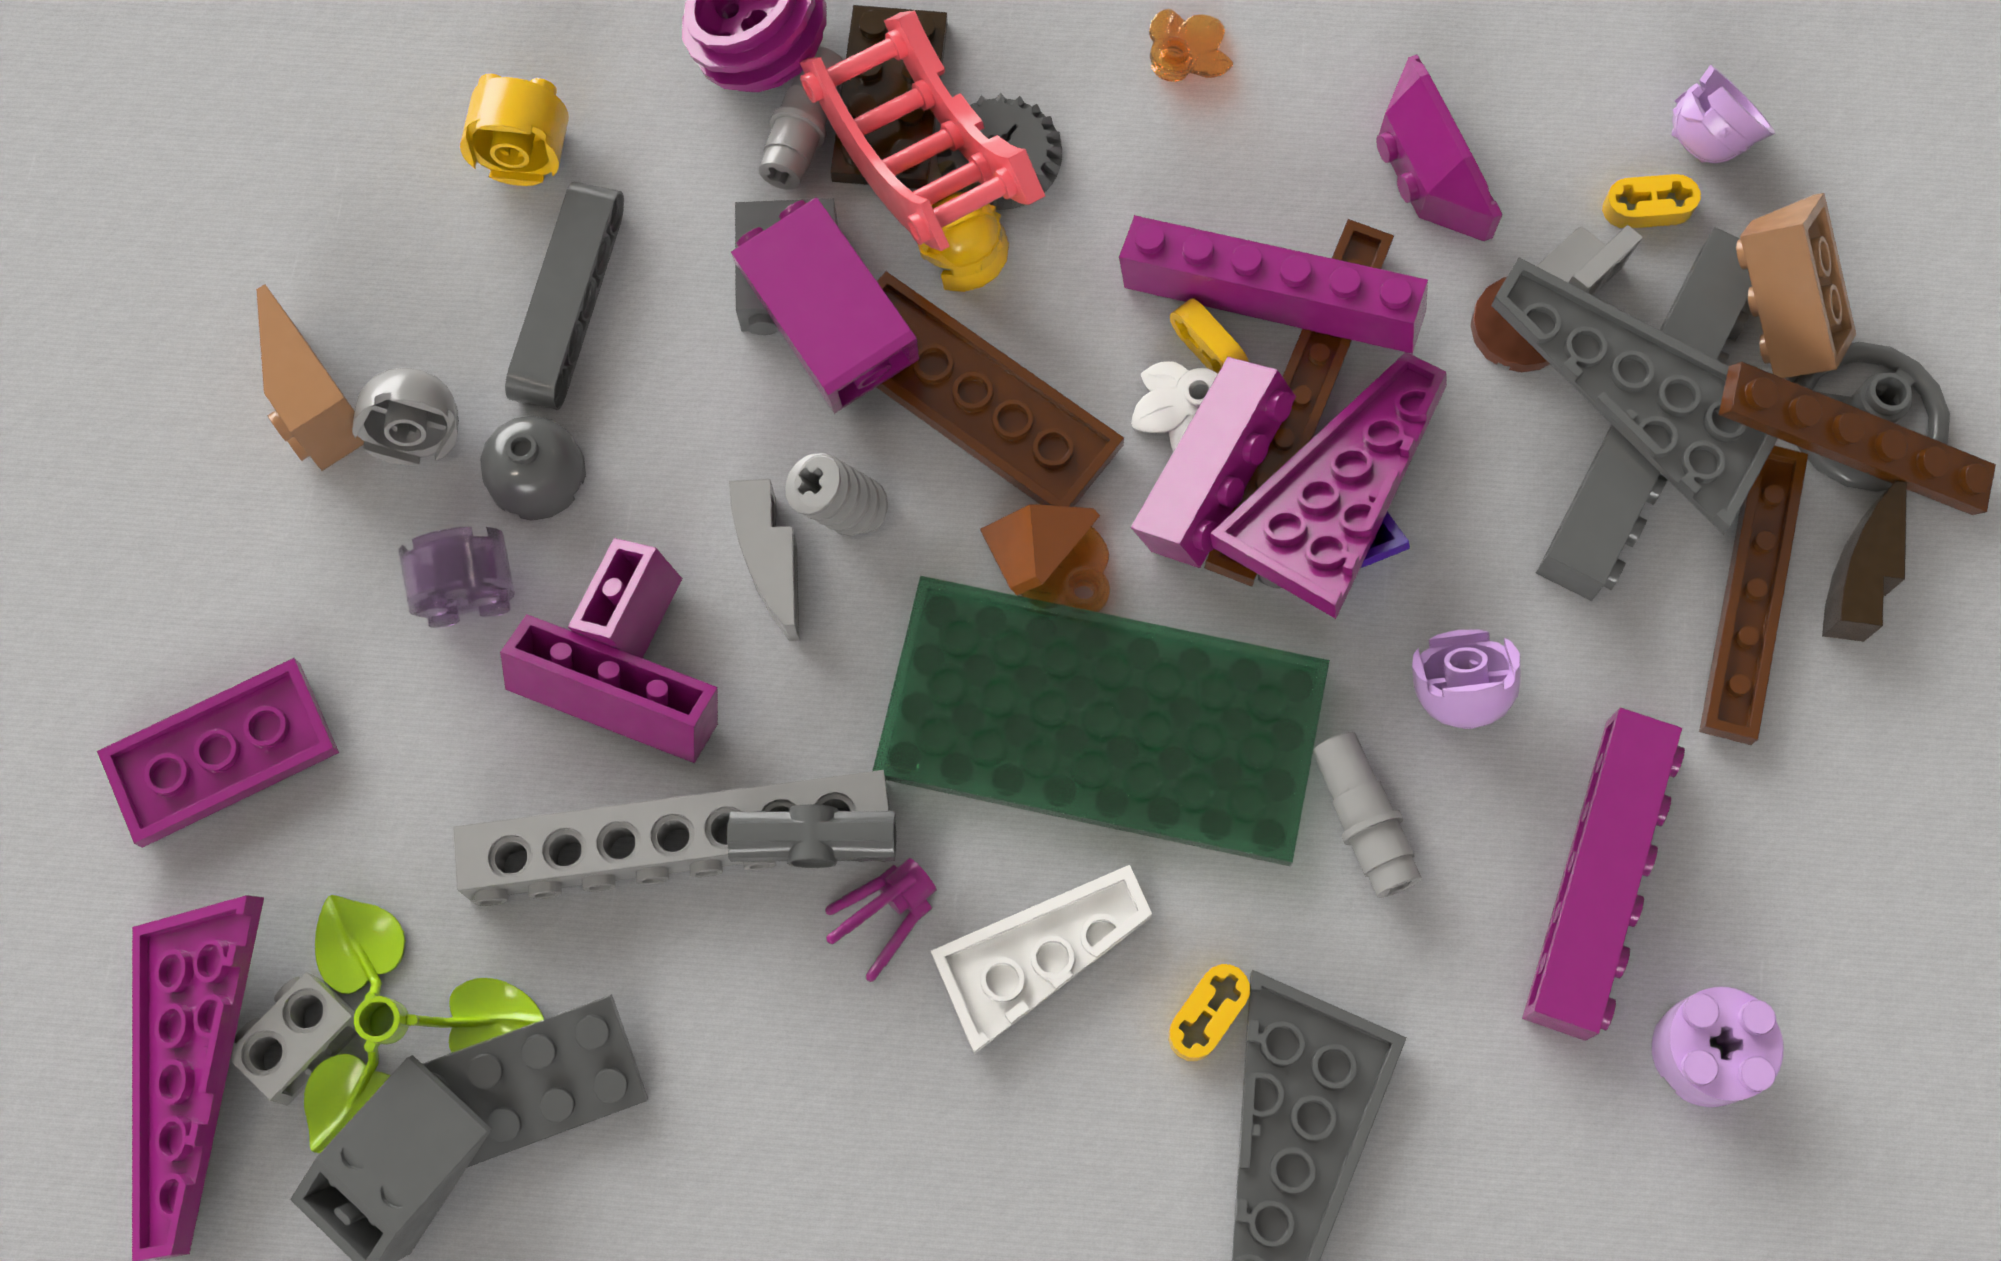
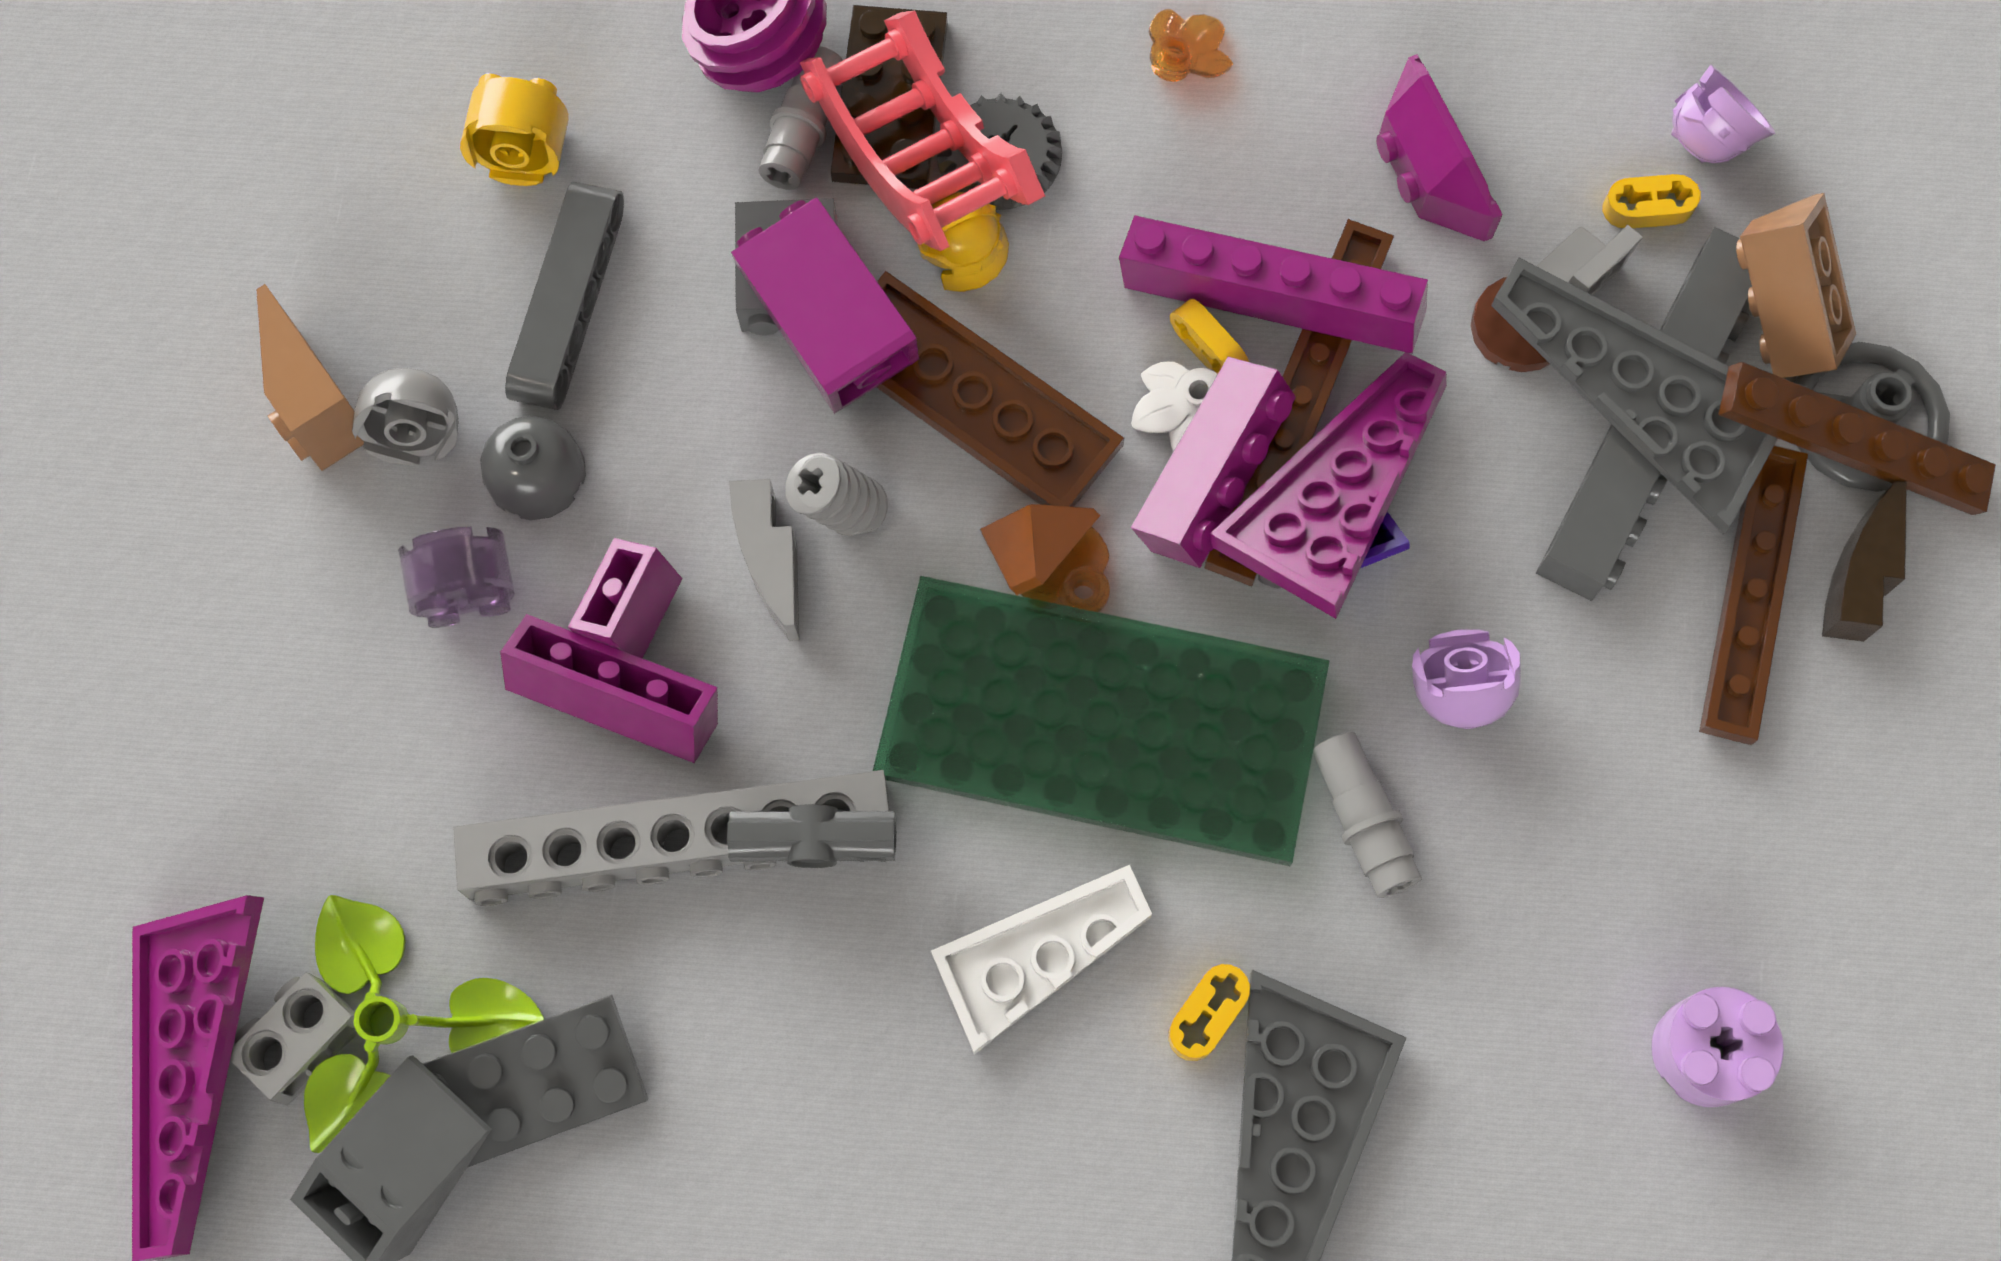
magenta plate [97,658,339,848] -> none
magenta plant [825,858,937,982] -> none
magenta brick [1522,707,1685,1041] -> none

